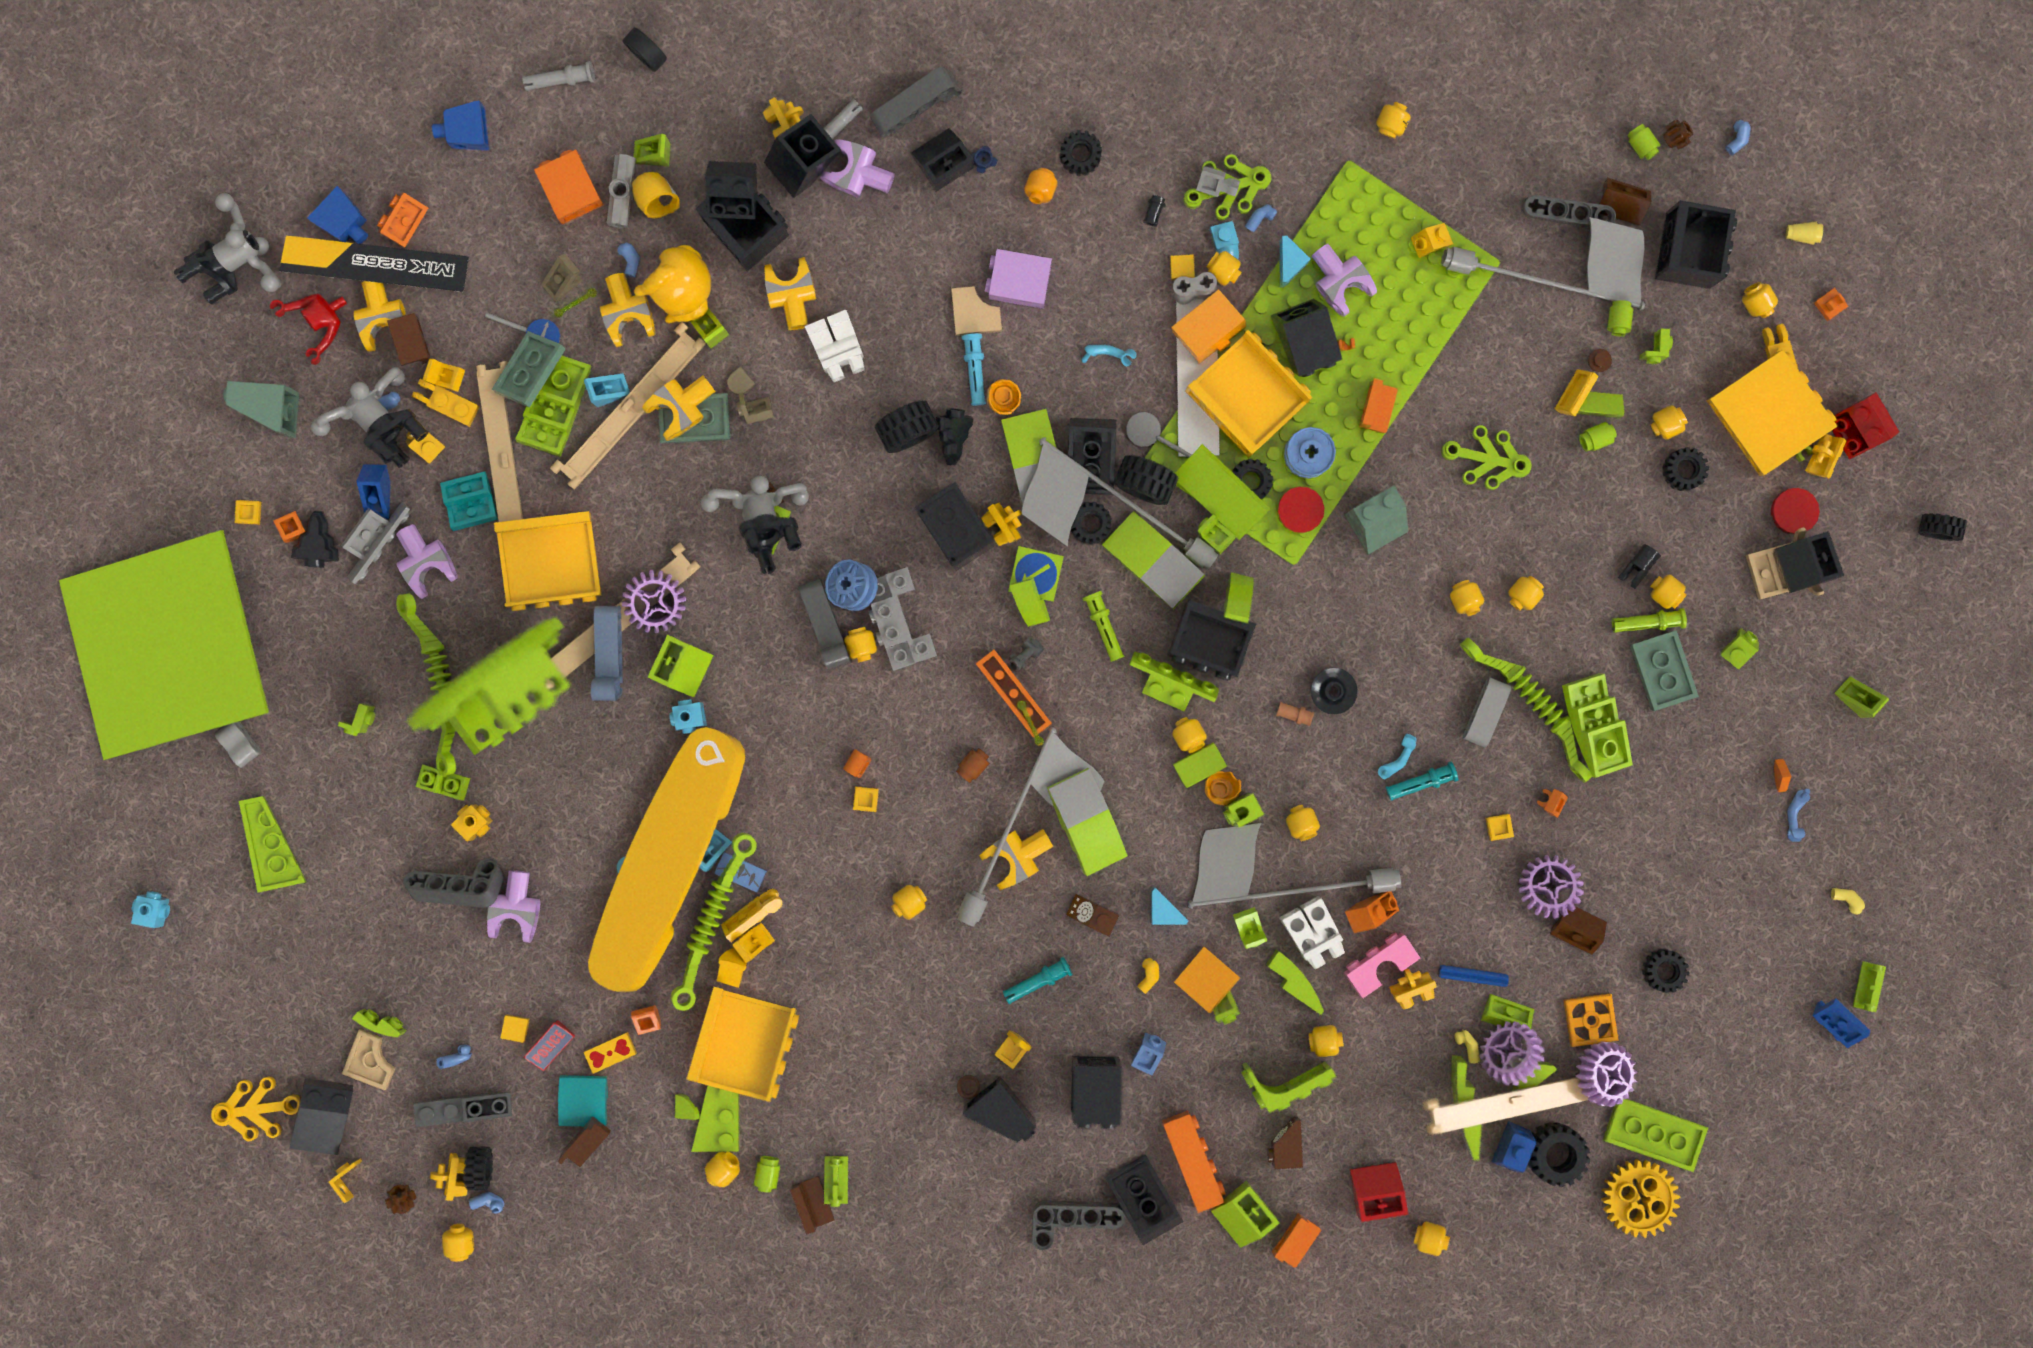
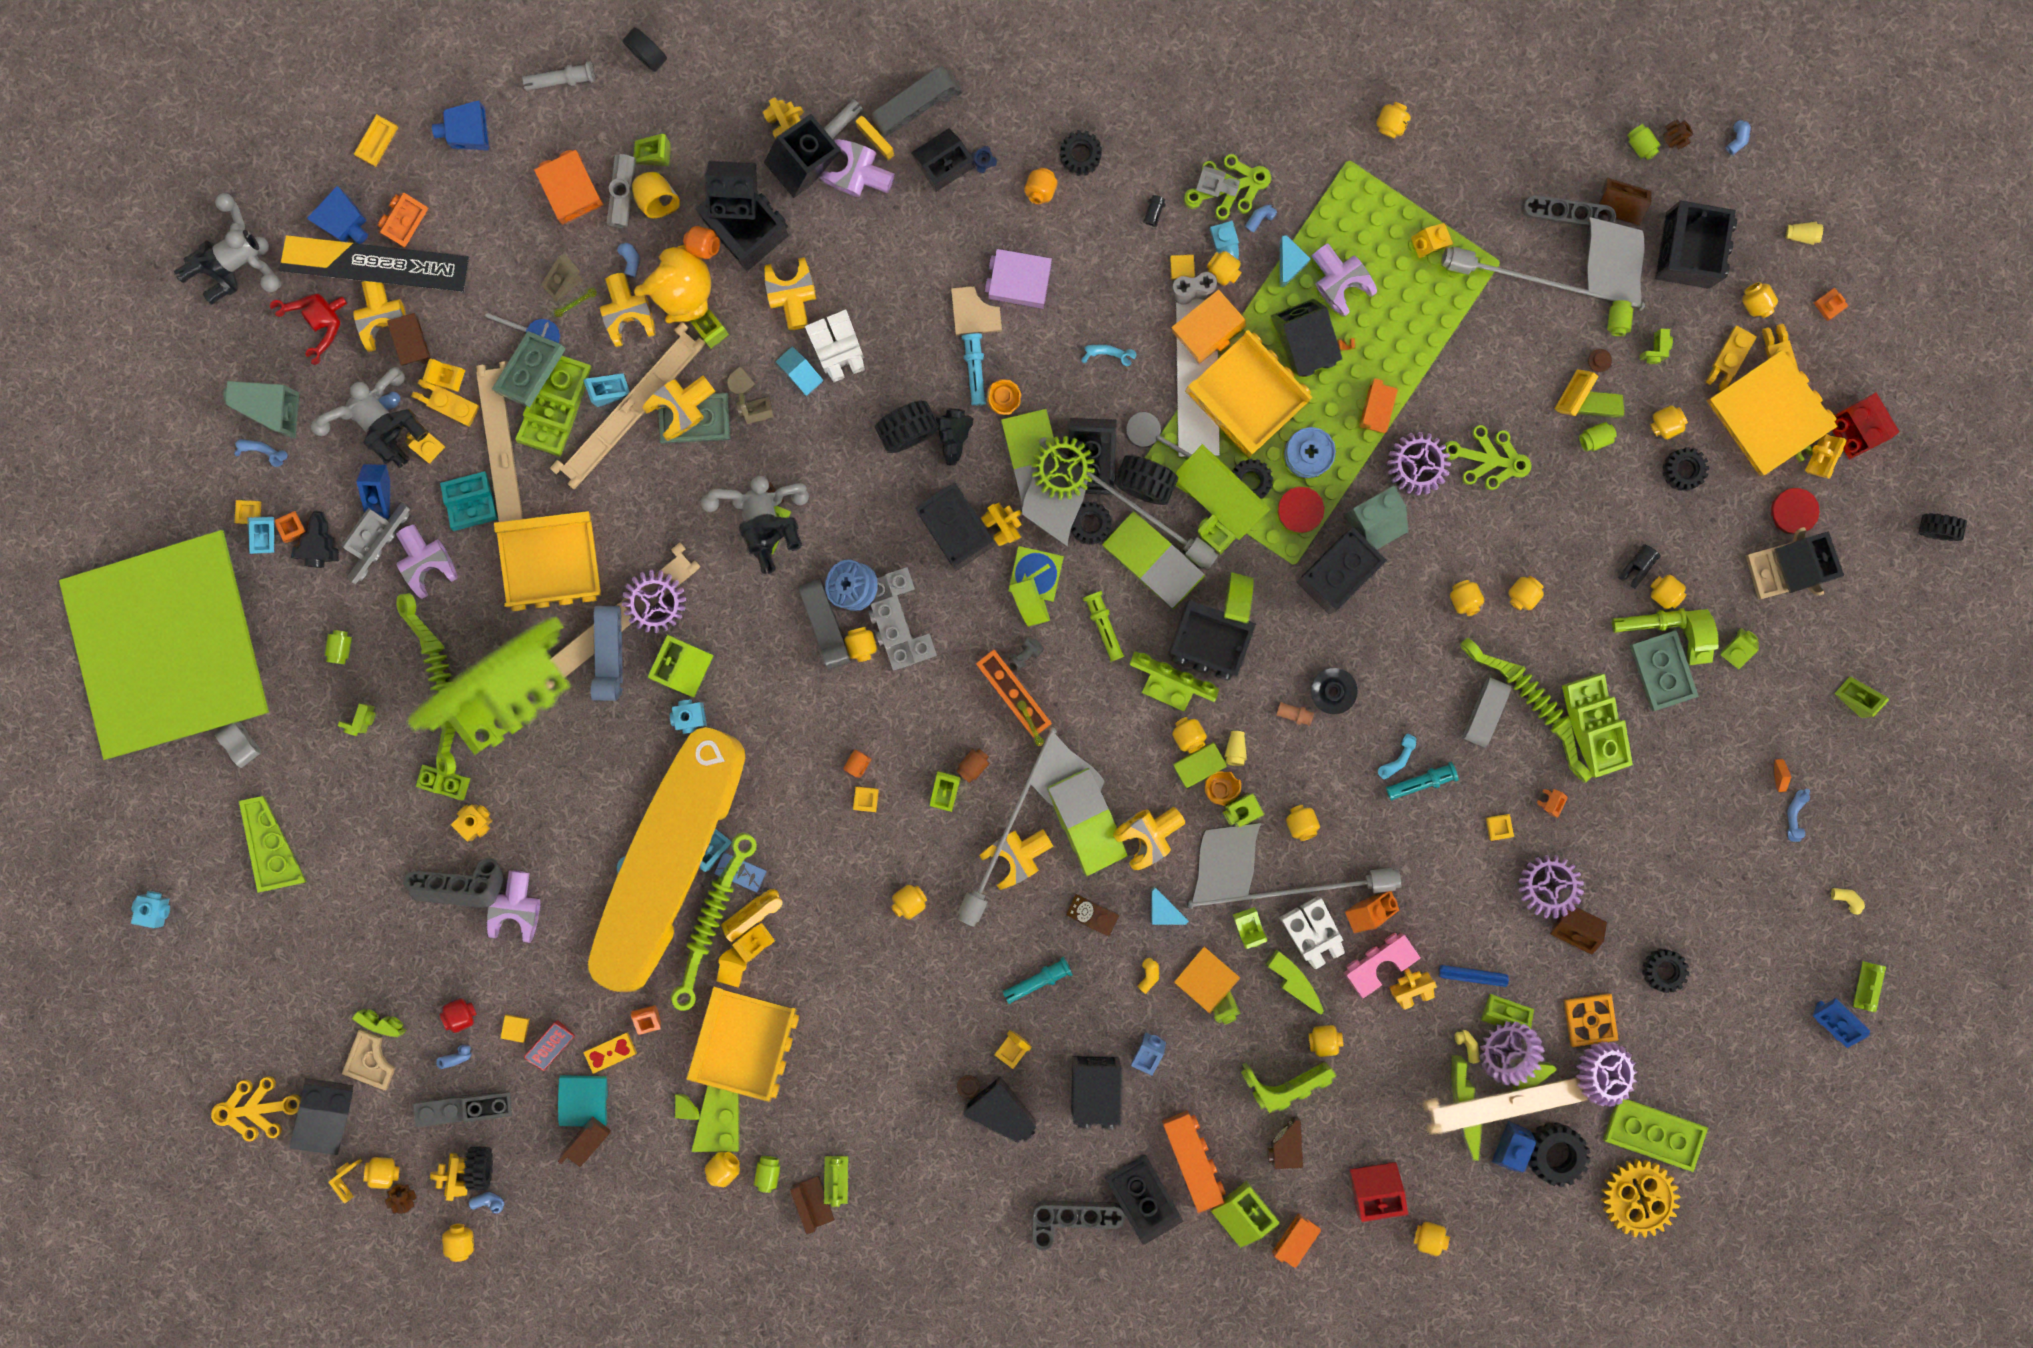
none -> medium blue piece [234,439,287,467]
none -> medium azure slope [247,516,274,554]
none -> lime brick [324,630,352,664]
none -> yellow tile [354,114,398,167]
none -> yellow head [363,1157,399,1189]
none -> red head [439,998,477,1033]
none -> orange head [683,226,720,259]
none -> medium azure slope [775,346,823,396]
none -> yellow tile [855,116,894,161]
none -> lime slope [929,771,961,812]
none -> lime gear [1031,436,1095,500]
none -> yellow connector [1113,807,1185,870]
none -> light yellow cone [1224,731,1247,766]
none -> black container [1296,527,1387,614]
none -> lavender gear [1387,432,1451,495]
none -> lime brick [1683,609,1718,665]
none -> yellow hinge [1705,325,1757,391]

